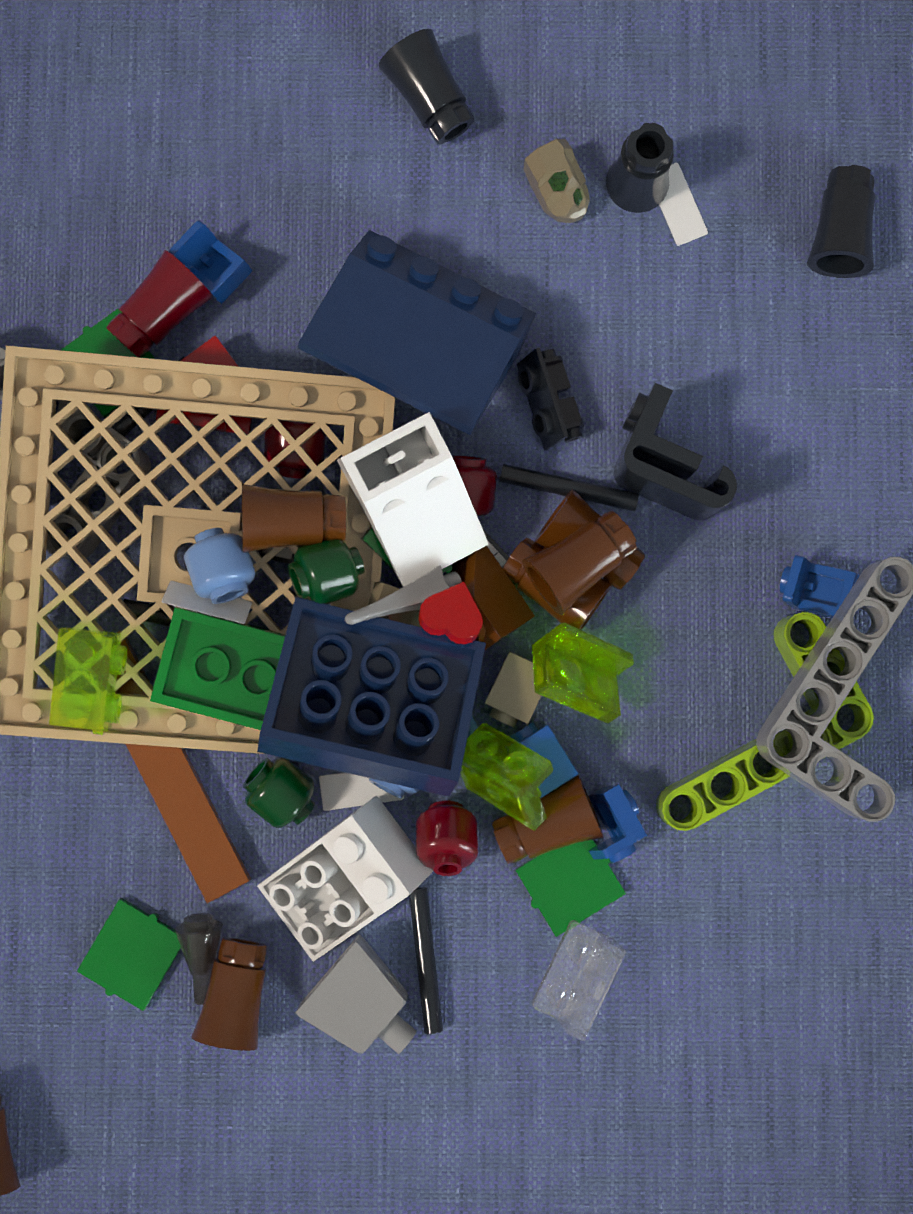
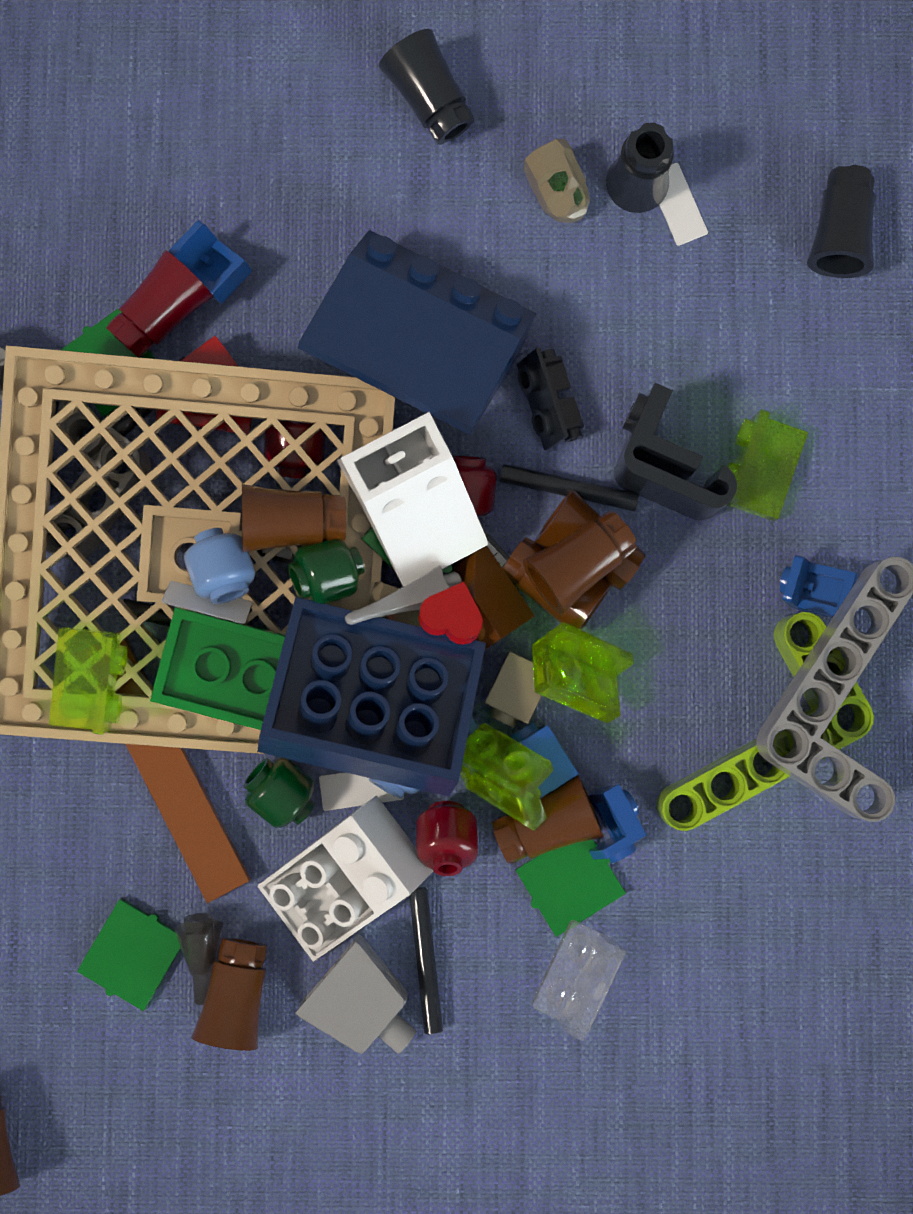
none -> clear neon green bracket [727,409,808,521]

